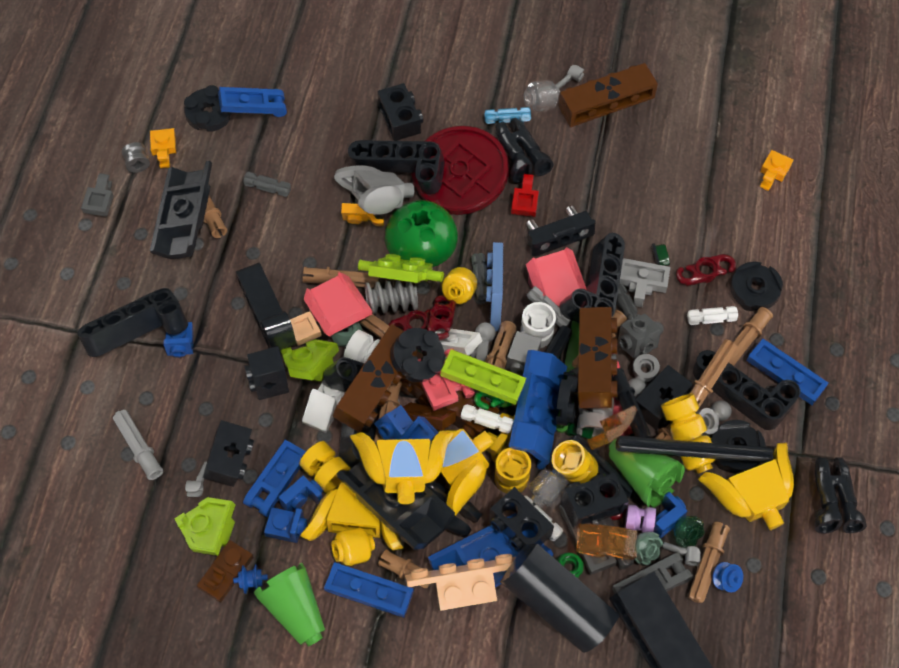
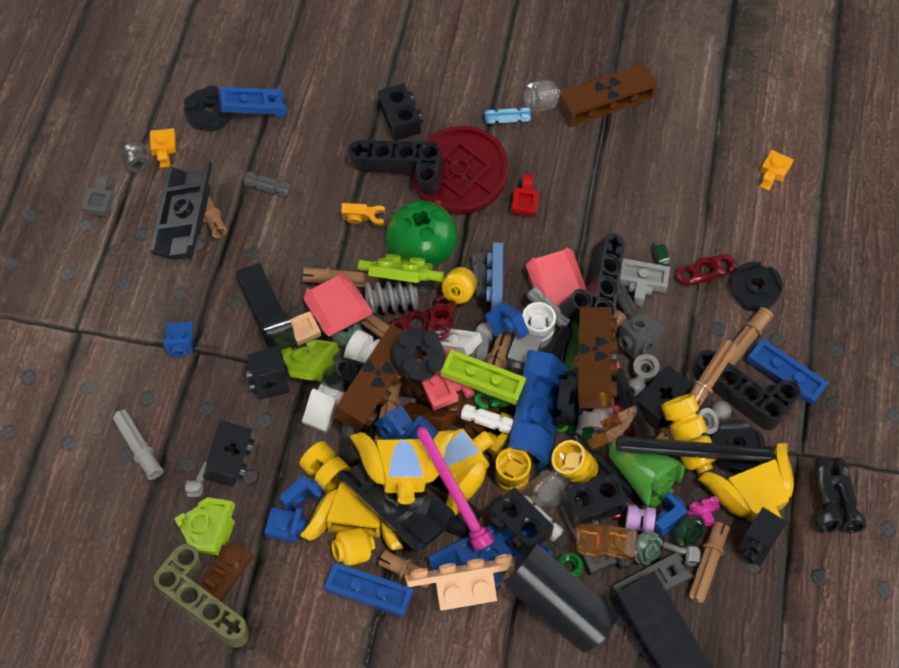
black beam [77,288,188,357] -> none
blue wheel [233,564,268,594] -> none
blue plate [243,440,306,517] -> none
bright green cone [254,563,325,647] -> none
light grey torso [334,166,414,214] -> none
black piece [495,117,554,183] -> none
black piece [527,206,596,256] -> none
light grey hand [554,65,584,91] -> none
white axle [687,306,738,325] -> none
blue wheel [712,562,743,592] -> none
none -> olive beam [154,544,249,648]
none -> dark pink piece [417,427,495,550]
none -> blue bracket [485,302,529,339]
none -> dark pink plant [687,497,720,526]
none -> black brick [736,507,787,567]

